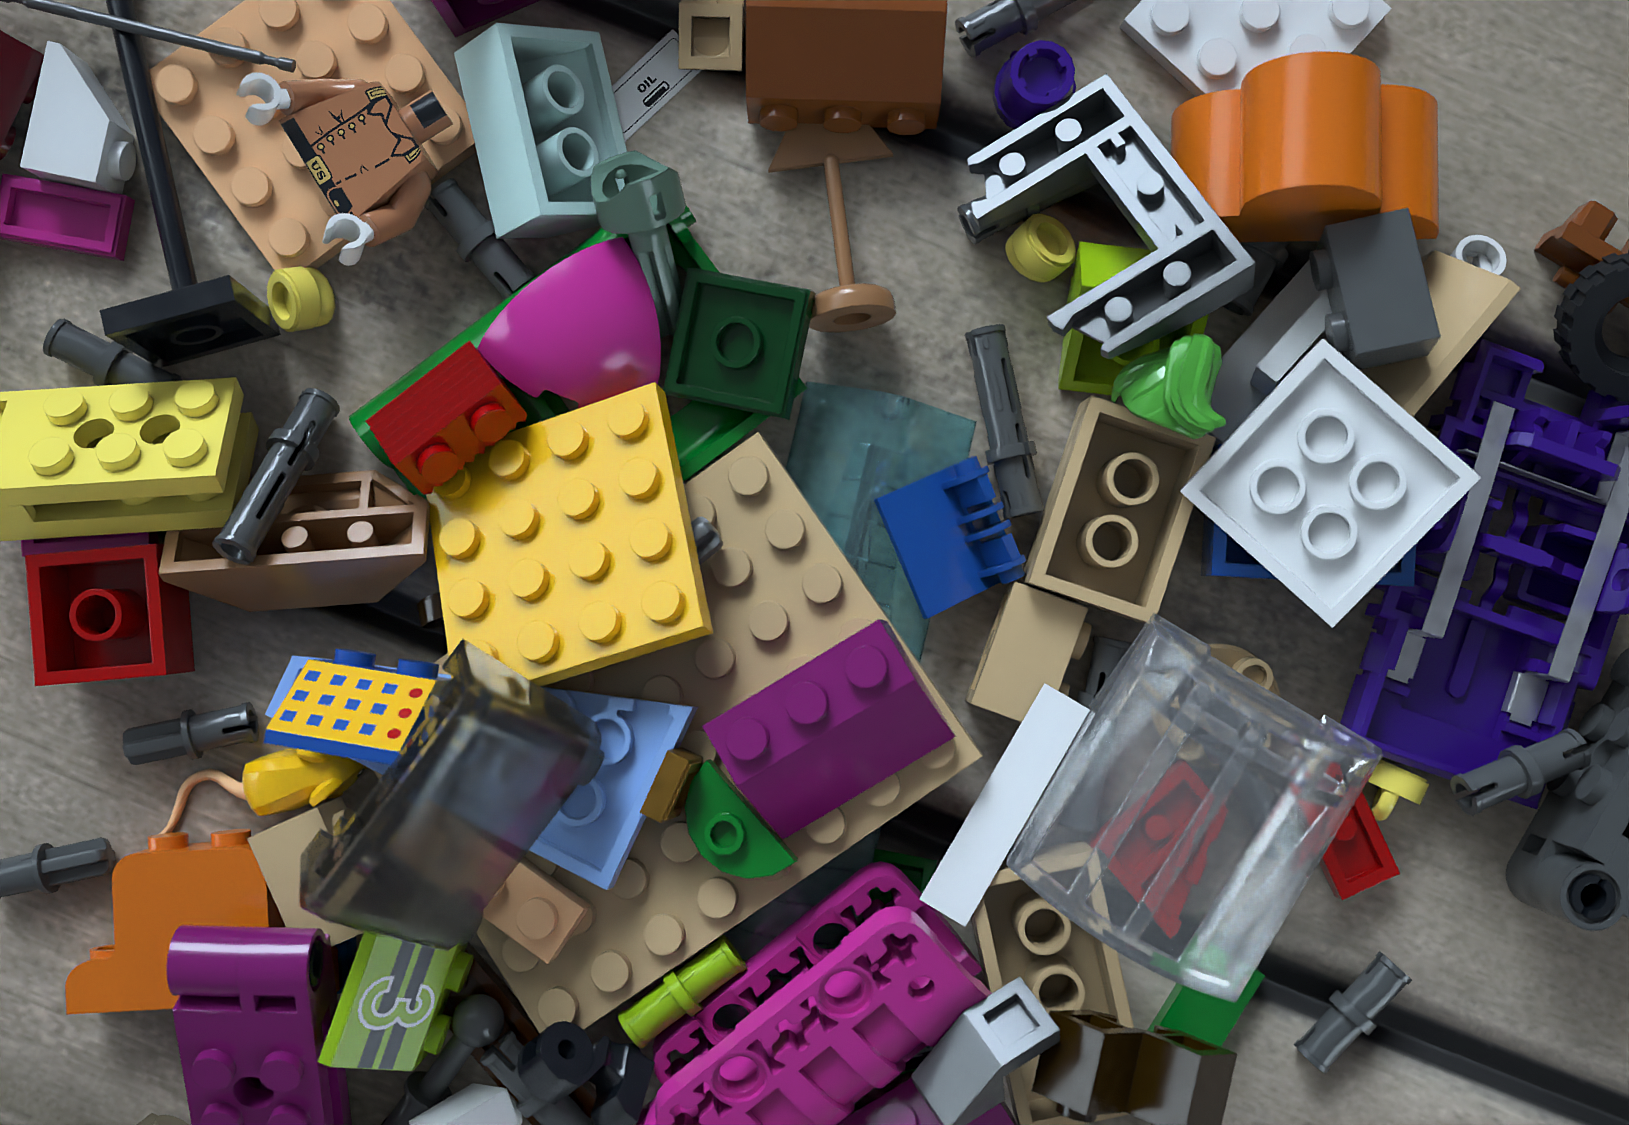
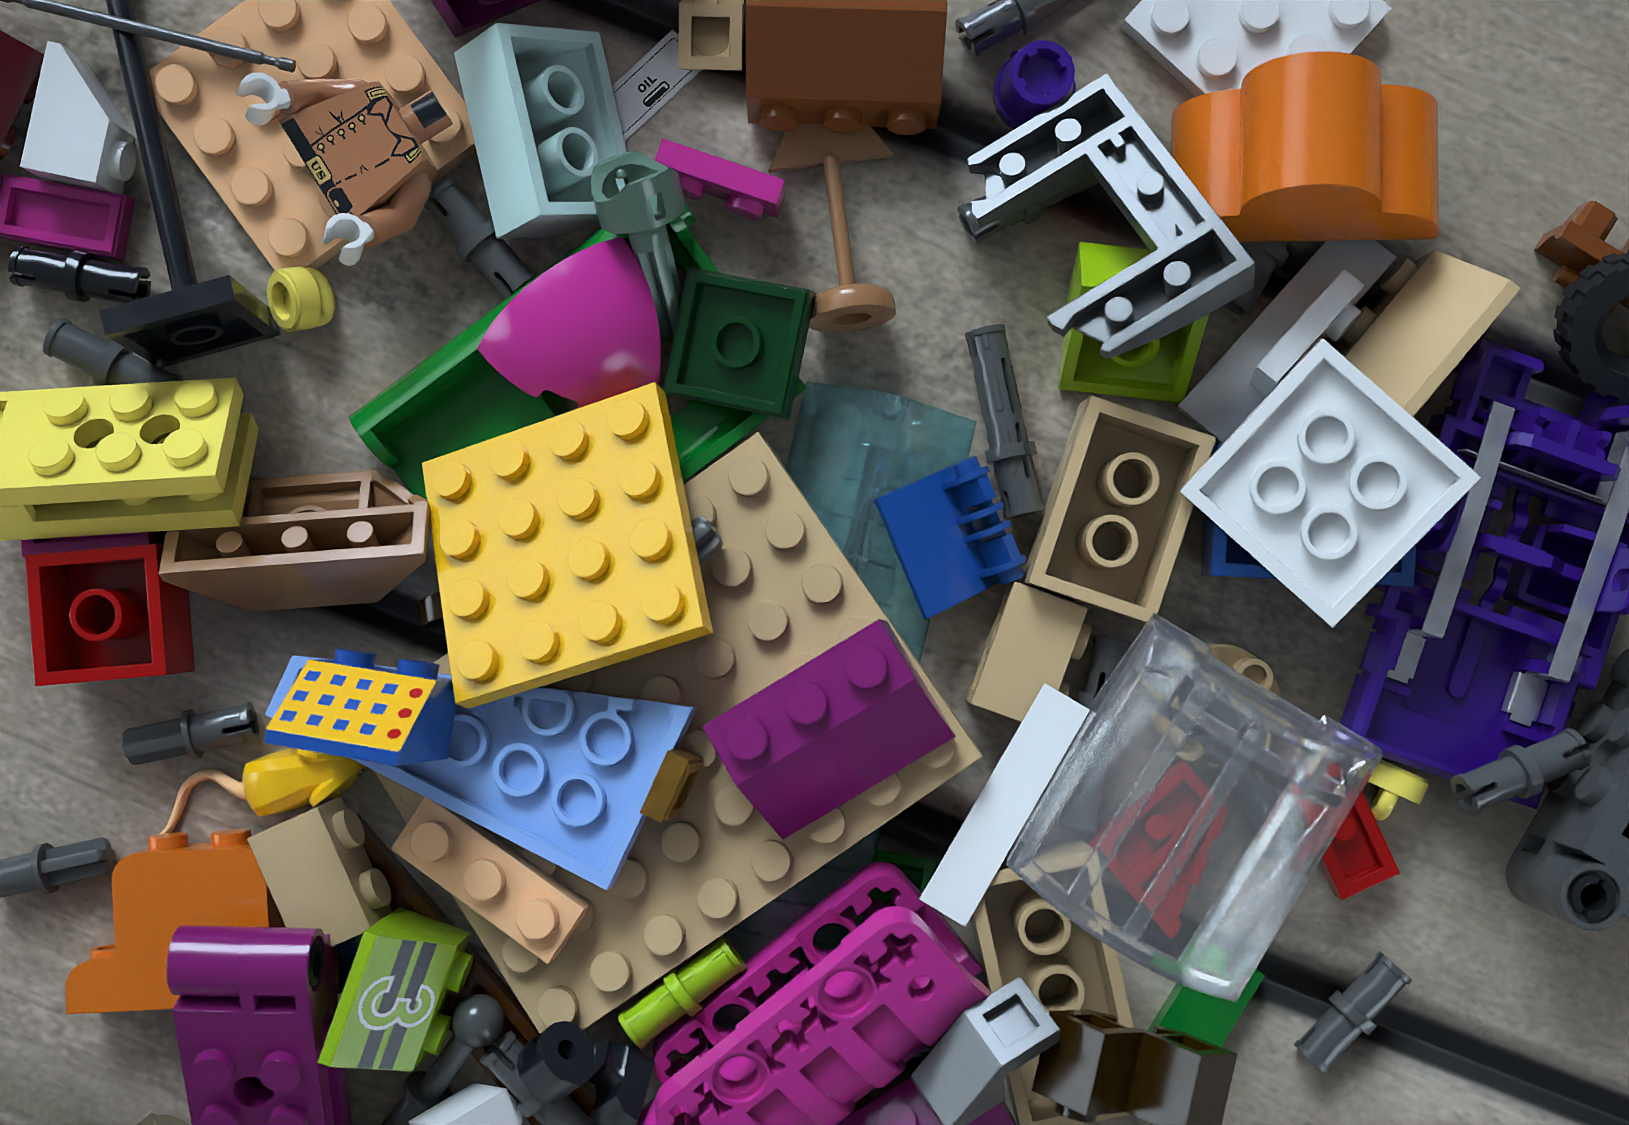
dark grey pin [212,388,340,565] -> none
clear smoke windscreen [299,638,604,951] -> none
red brick [365,340,527,495] -> none
green plate [685,759,799,879] -> none
light yellow tile [1005,214,1076,283] -> none
bright green hair [1111,333,1226,439] -> none
dark grey brick [1310,208,1441,370] -> none
white hinge [1450,235,1507,275] -> none
none -> black pin [8,245,151,303]
none -> dark pink plate [655,138,786,220]

